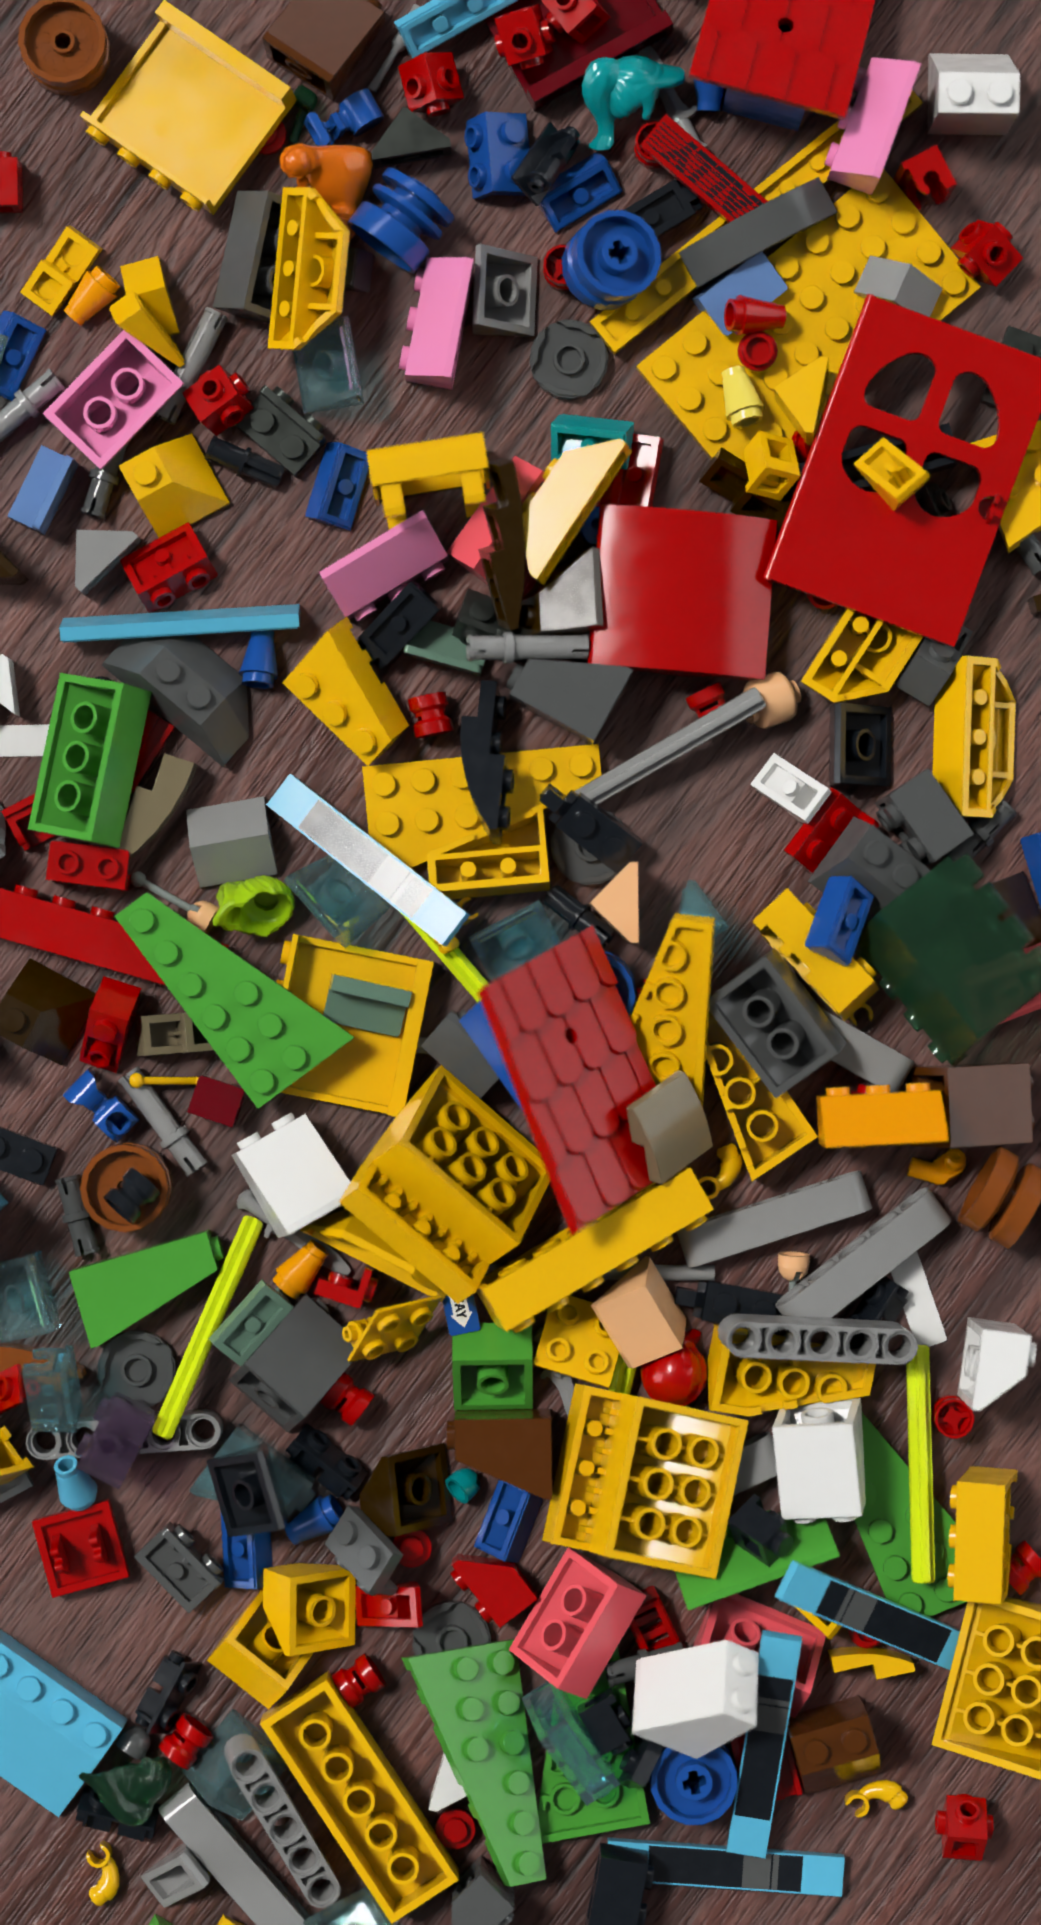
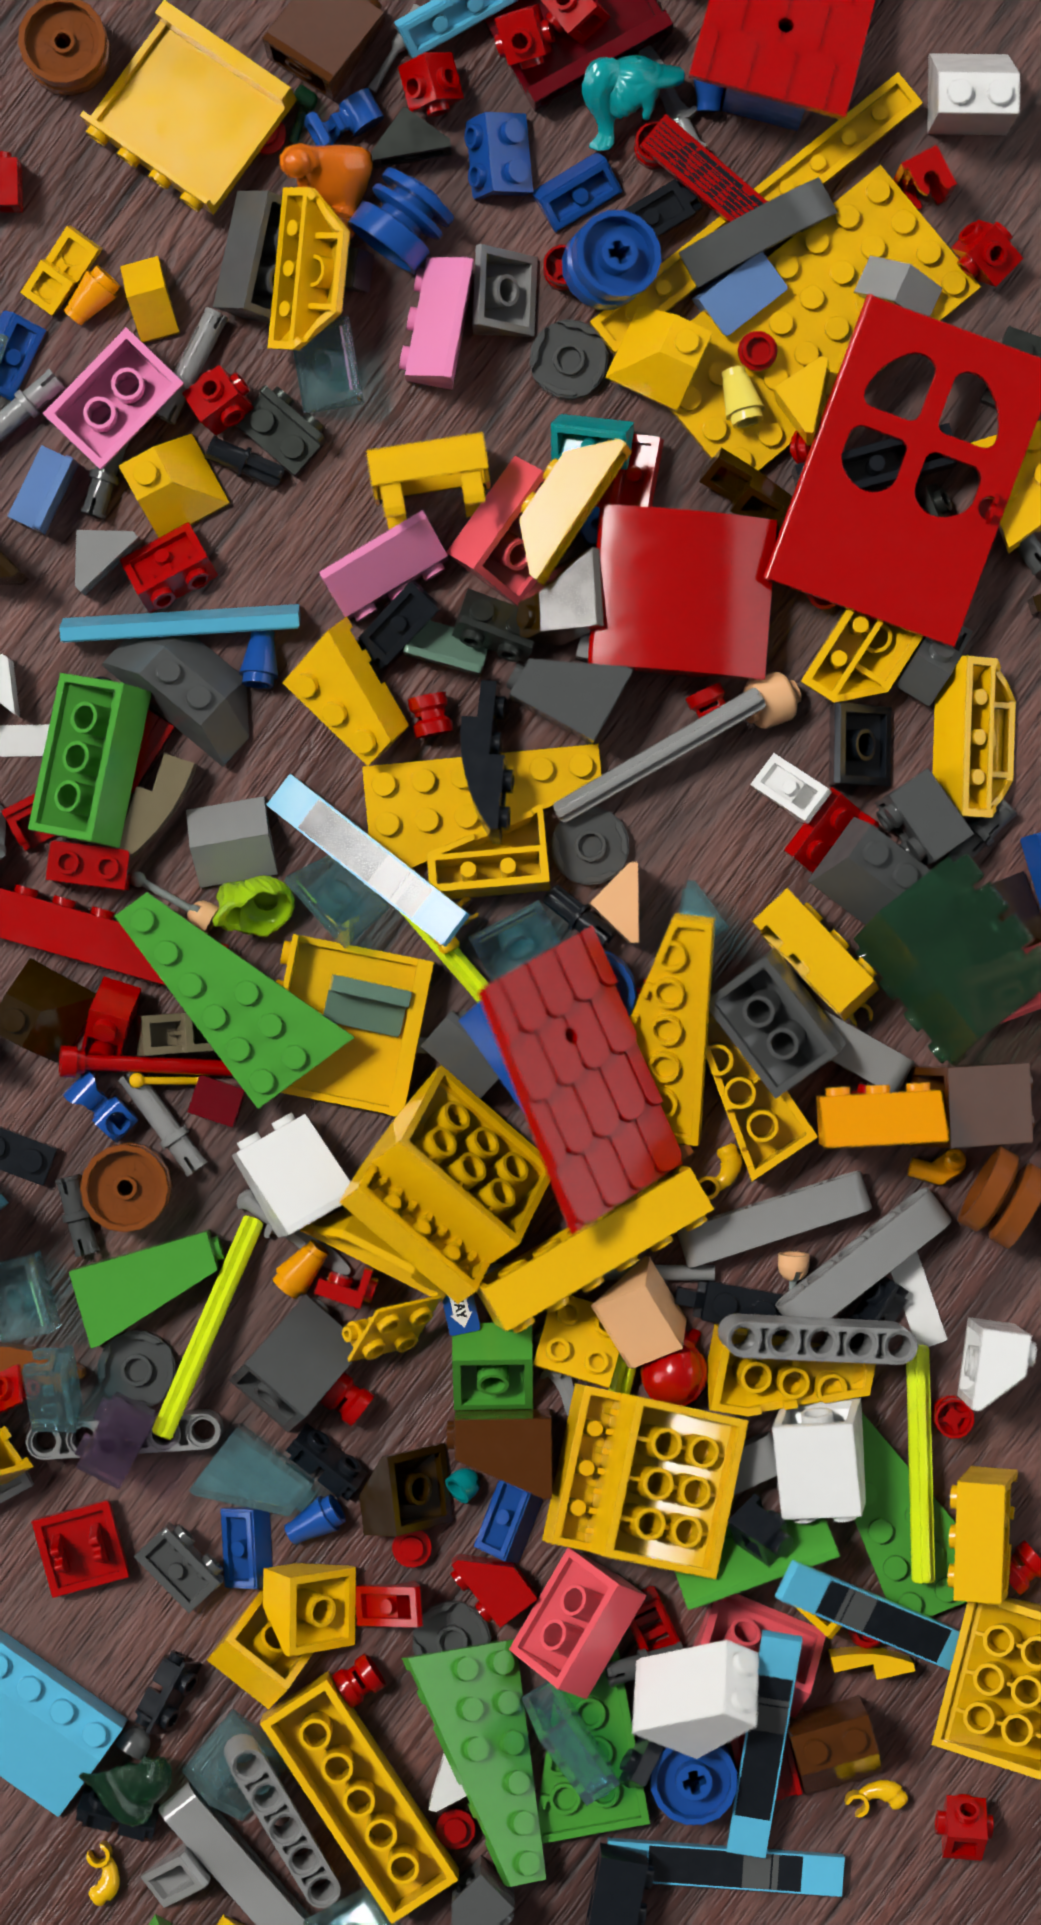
medium azure cone [54,1455,97,1511] -> none
black wheel [104,1167,160,1224] -> none
yellow slope [109,291,185,367] -> none
red wheel [159,1713,214,1770] -> none
black slope [207,1443,288,1537] -> none
sand green panel [209,1279,294,1367] -> none
blue slope [305,442,369,531] -> none
dark grey bracket [325,1505,403,1596] -> none
light grey pin [466,631,589,664] -> none
dark brown slope [478,458,525,630] -> none
black hinge [511,122,580,206] -> none
black hinge [539,783,642,874] -> none
black brick [577,1688,633,1756] -> none
dark tan slope [627,1070,713,1184] -> none
red cone [724,295,786,335] -> none
yellow brick [743,431,800,501] -> none
blue slope [805,876,874,966] -> none
bright pink slope [824,57,921,195] -> none
yellow slope [853,437,930,511] -> none
none -> red piece [59,1045,233,1078]
none -> yellow slope [605,305,713,412]

